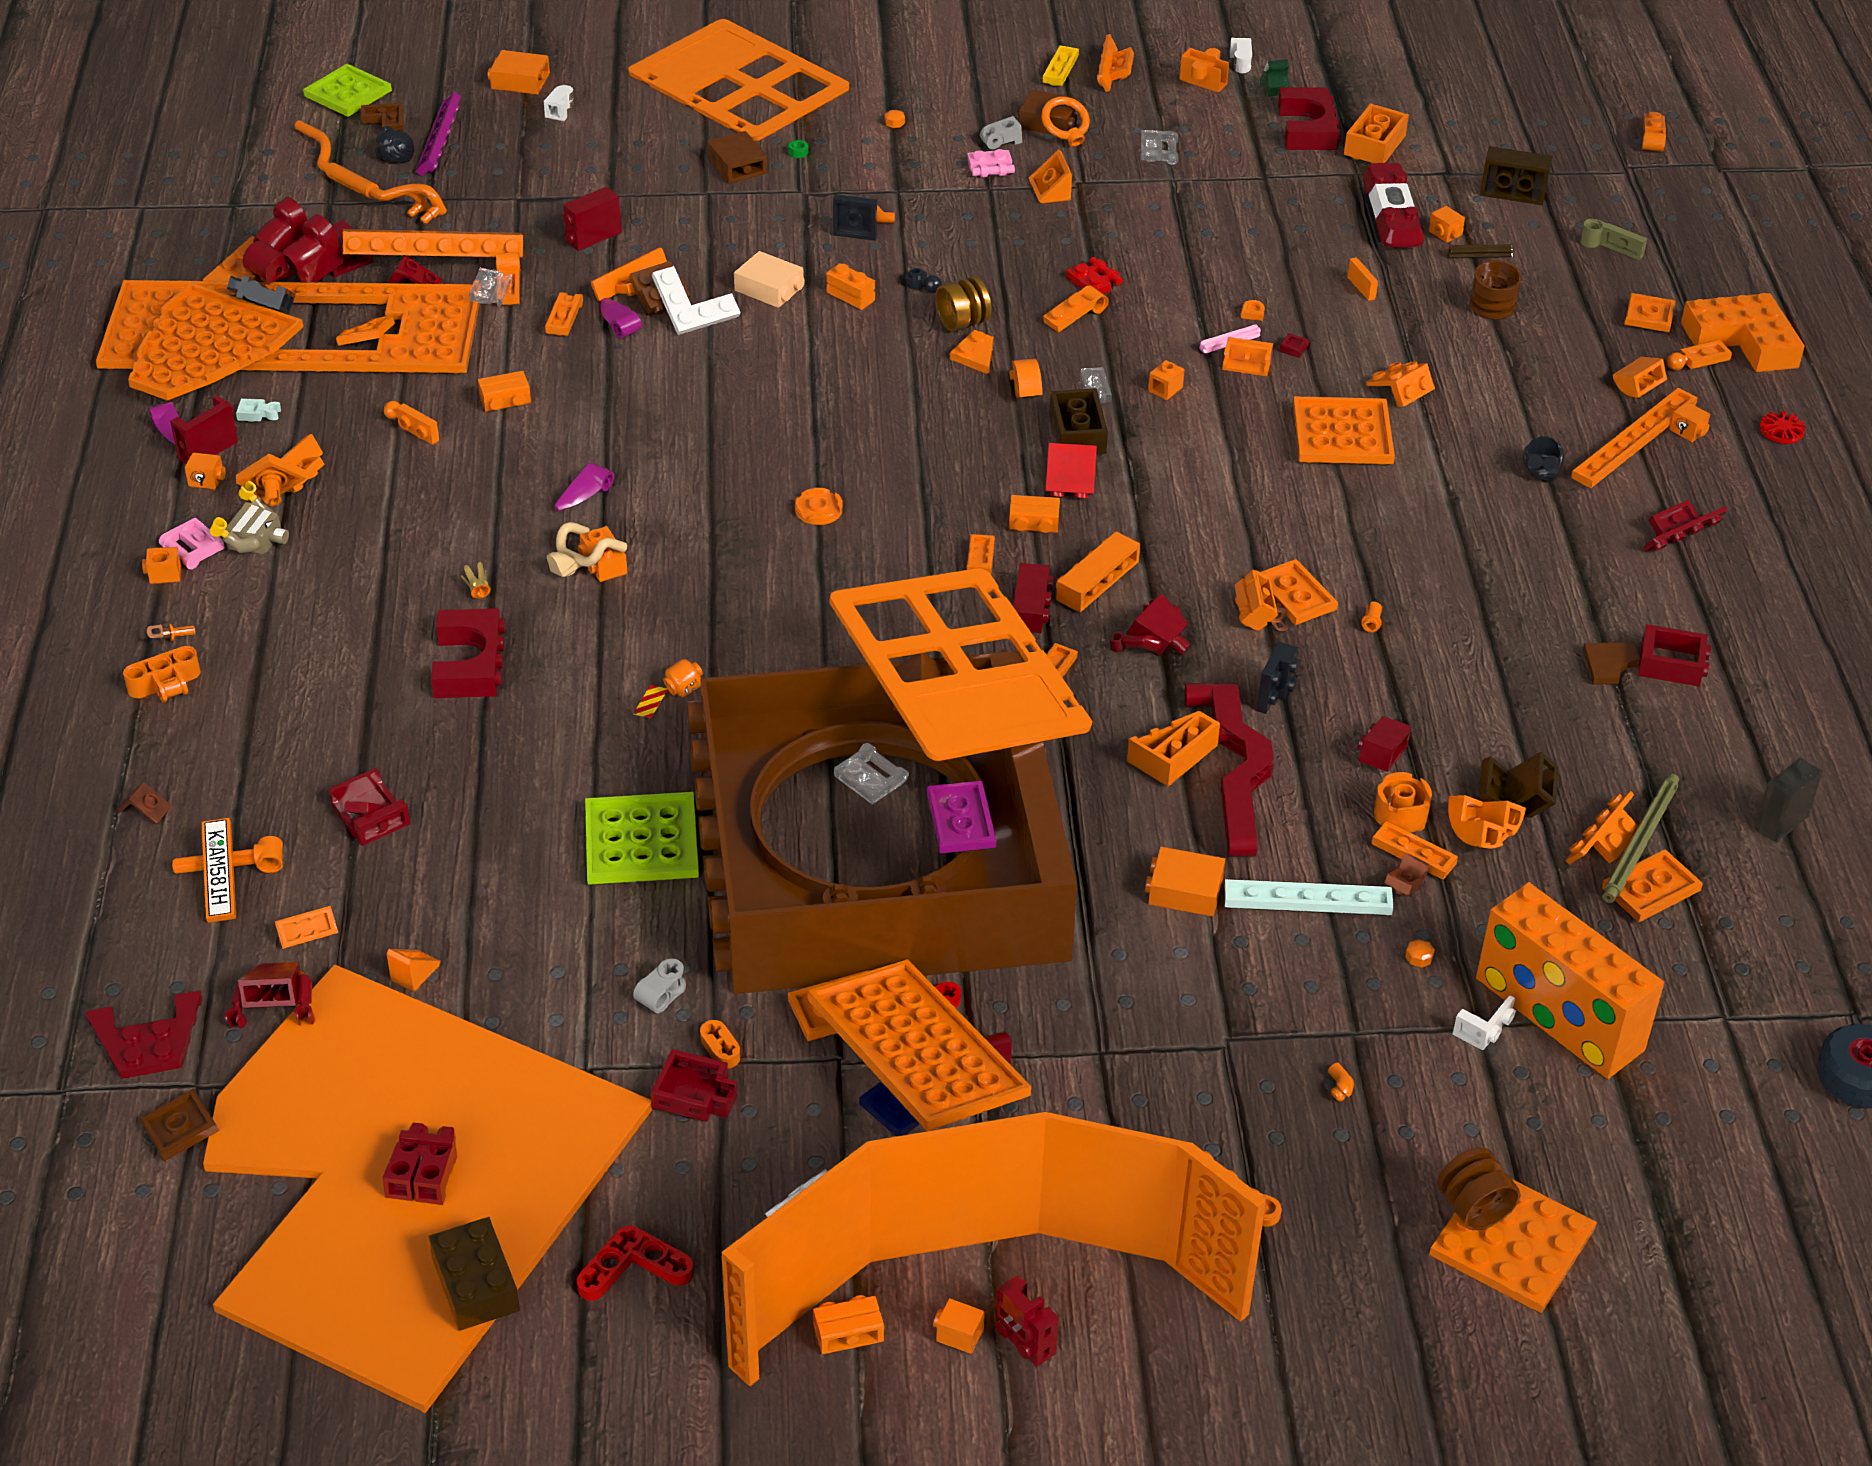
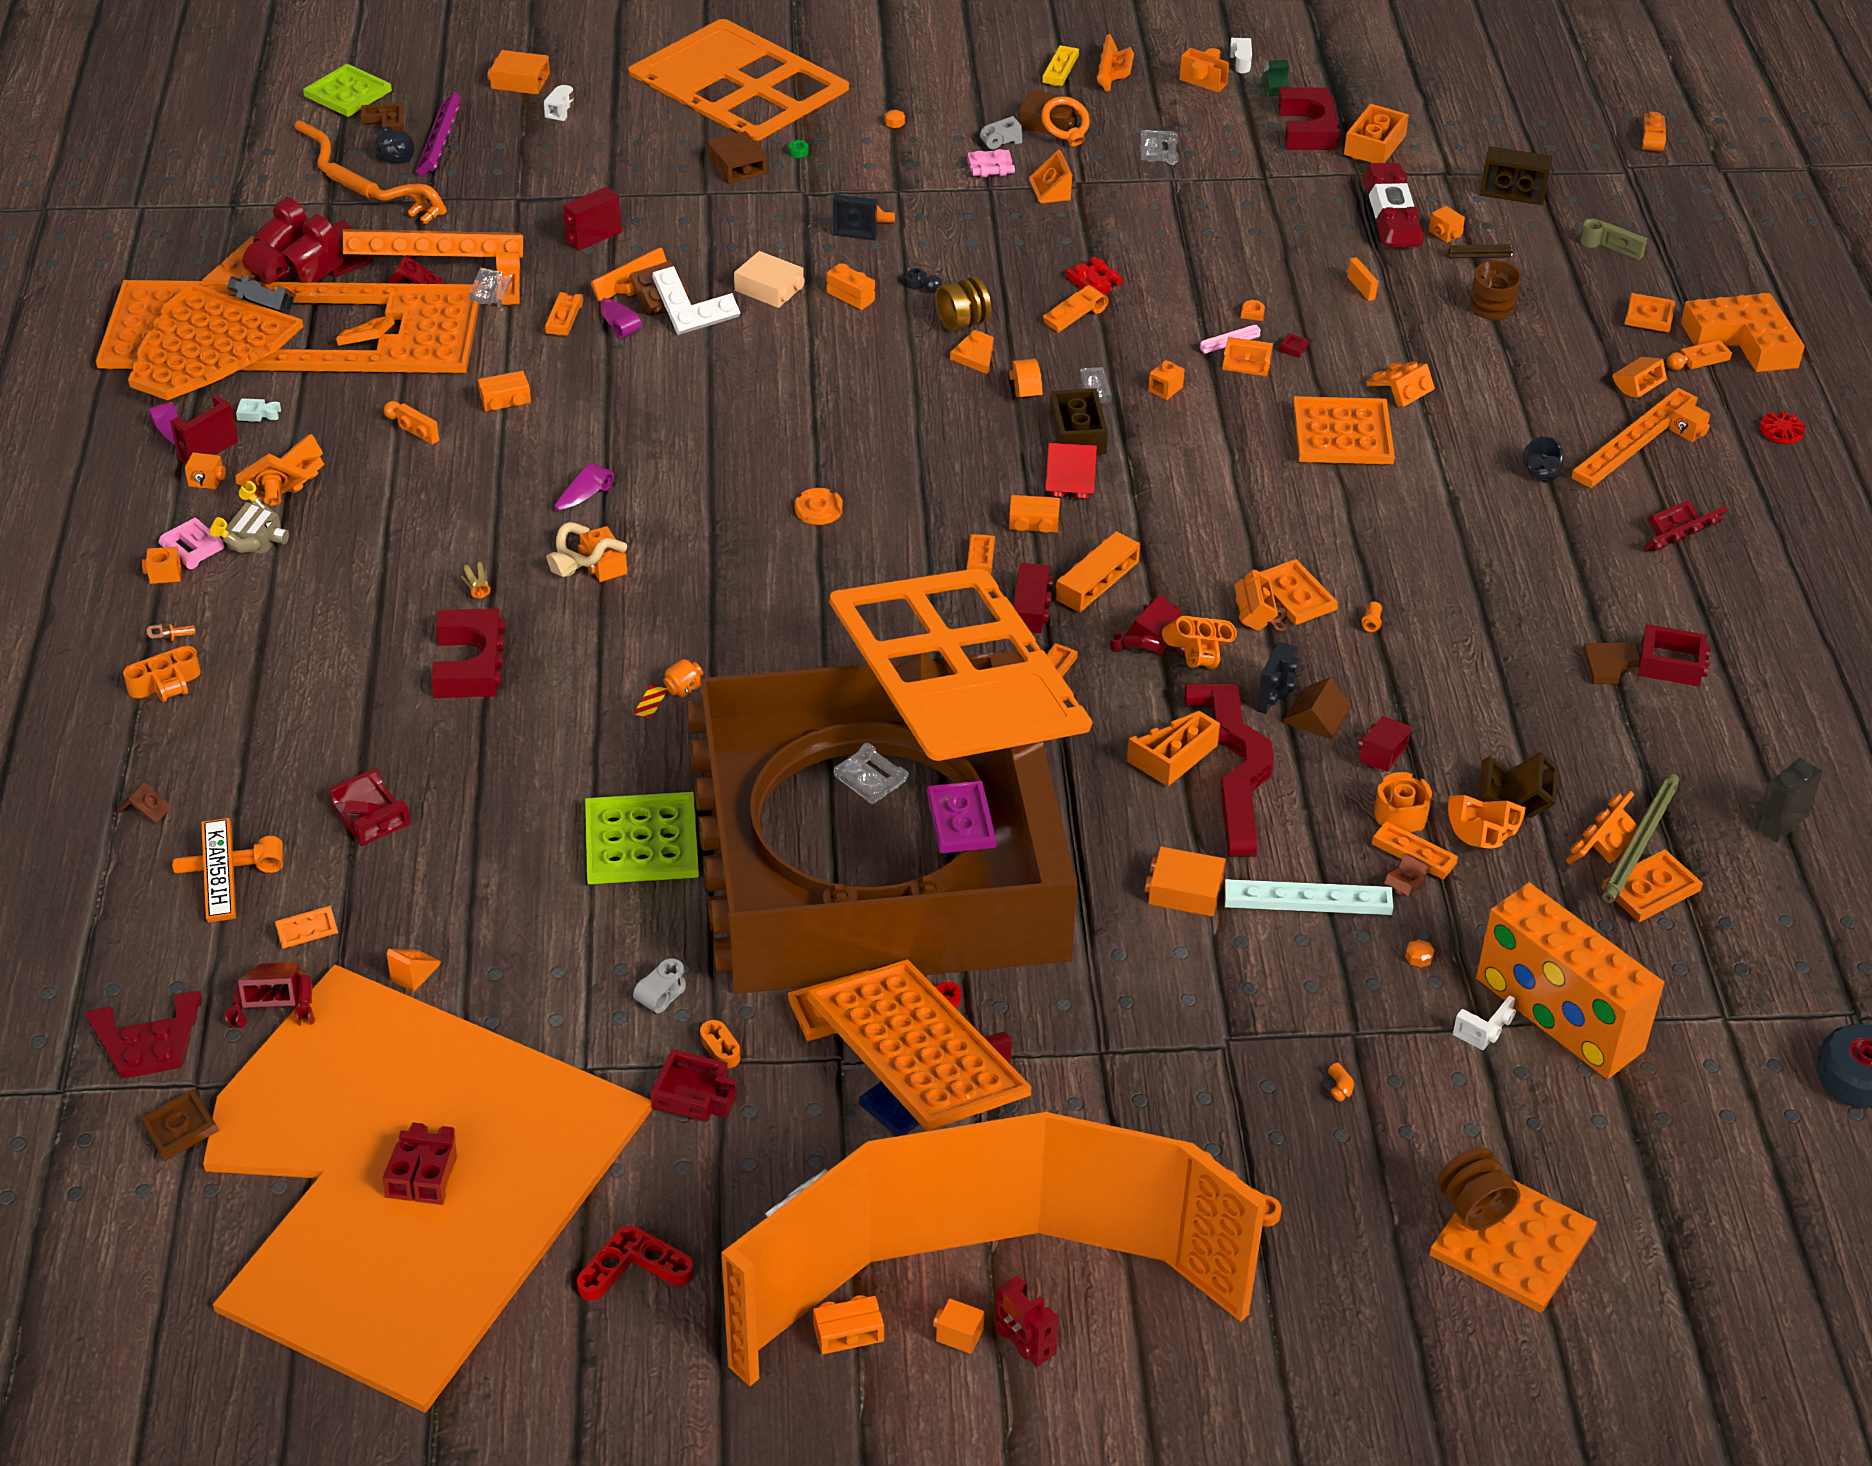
dark brown brick [428,1217,520,1331] -> none
none -> orange beam [1162,616,1237,670]
none -> reddish brown slope [1284,677,1352,739]

